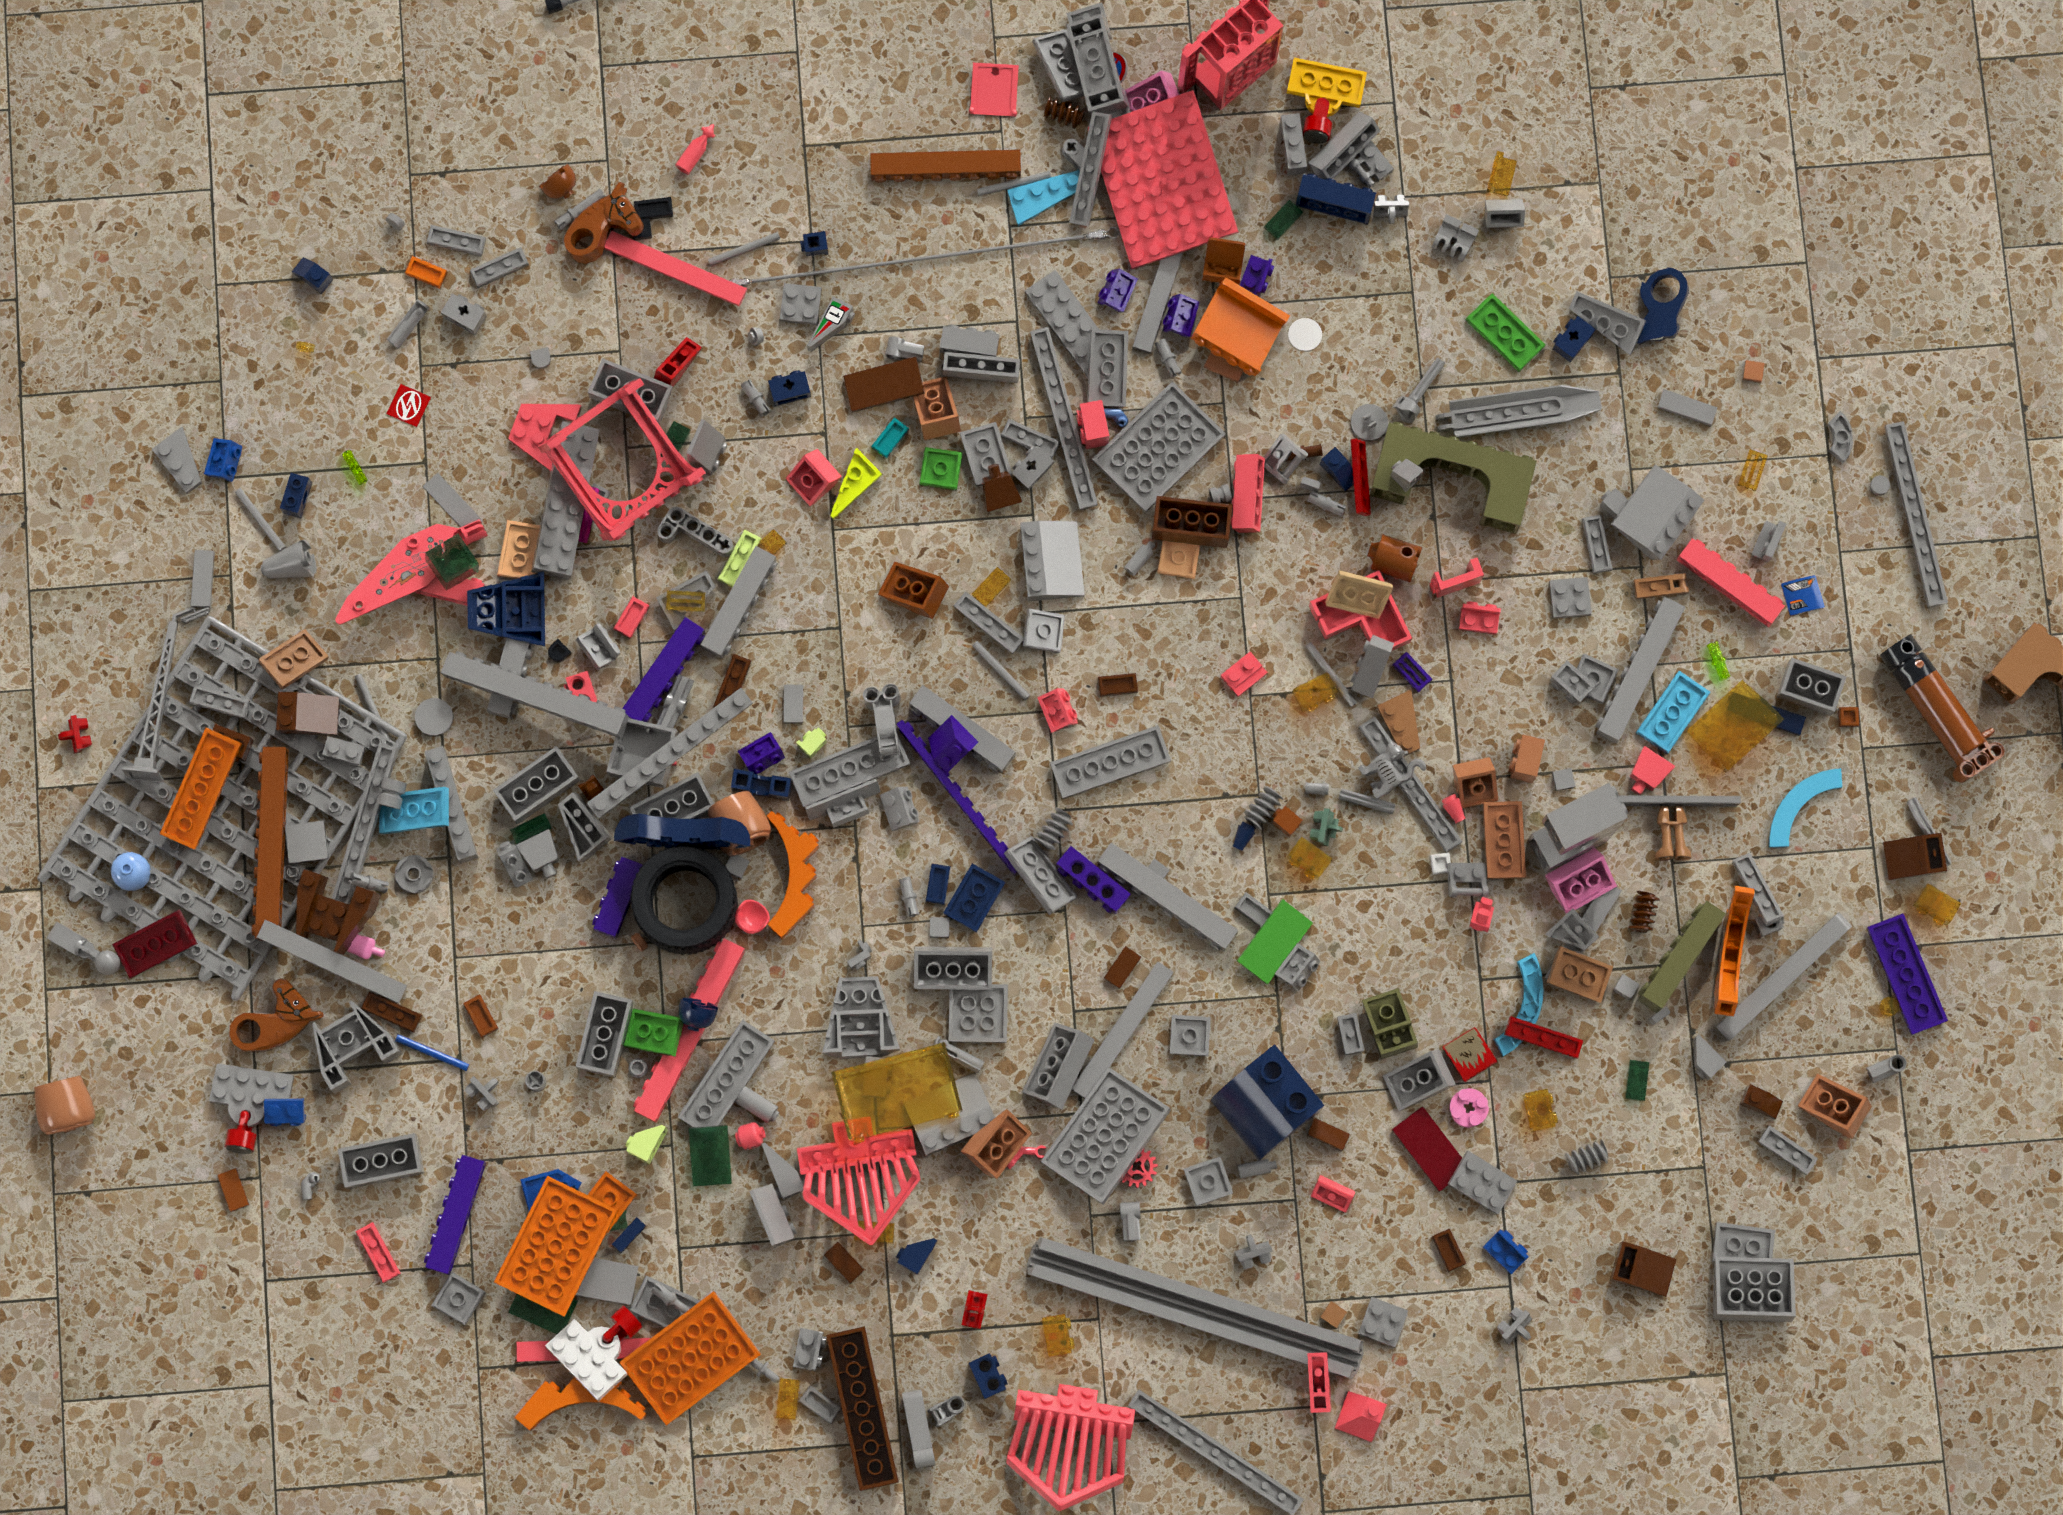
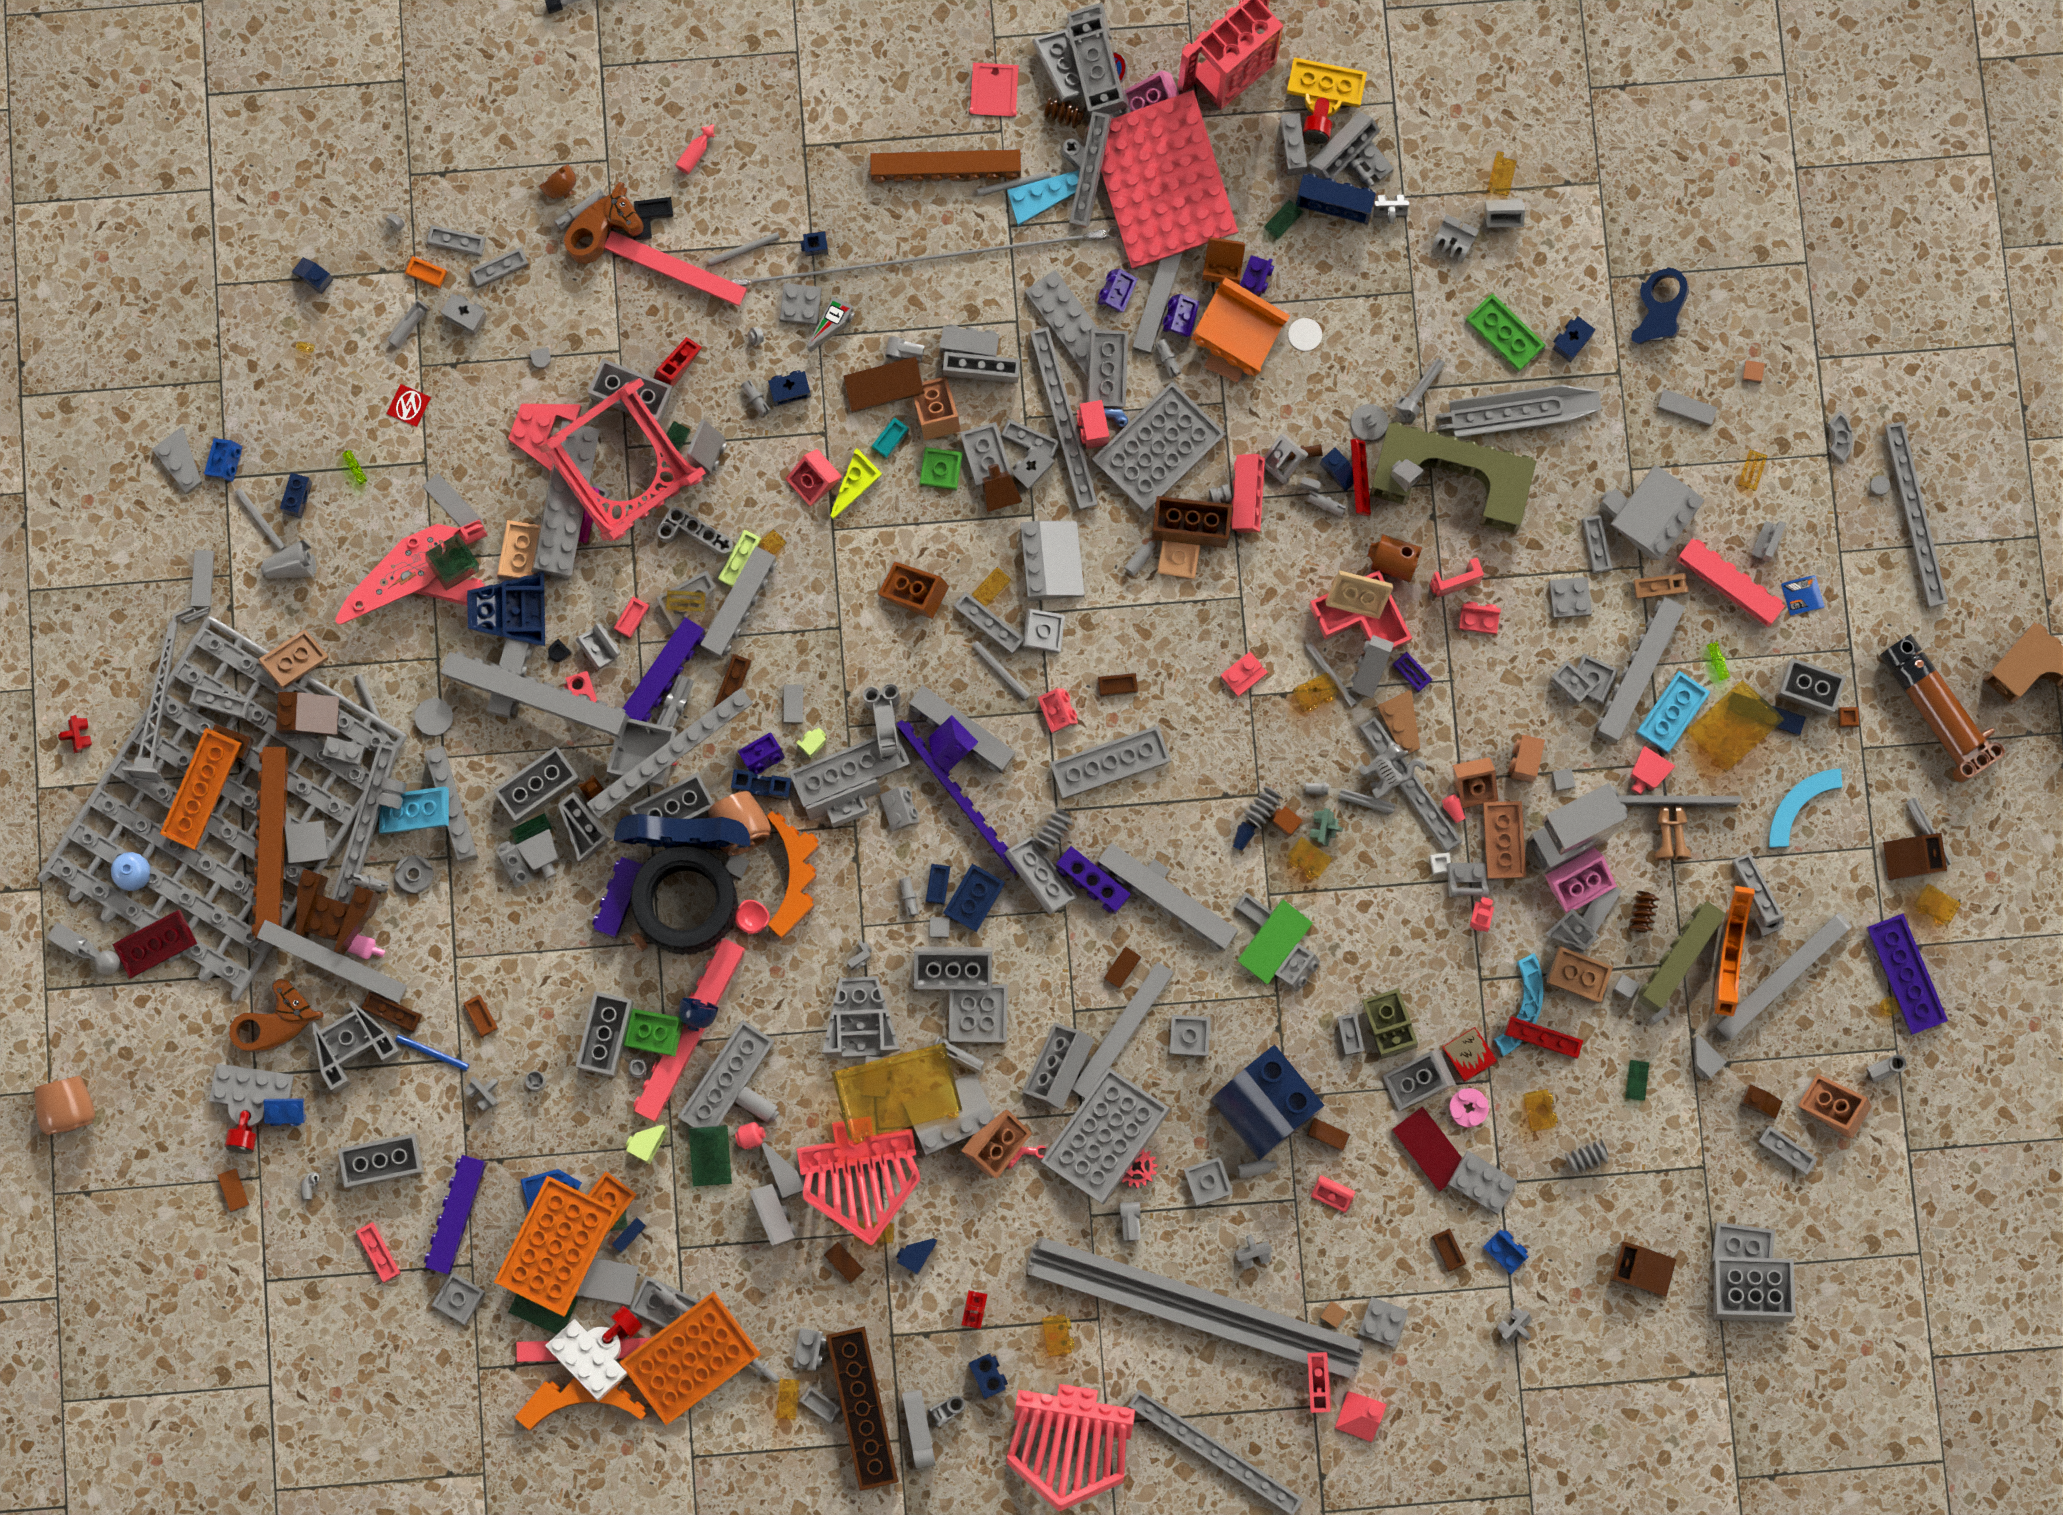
light grey wing [1569,291,1646,355] -> none

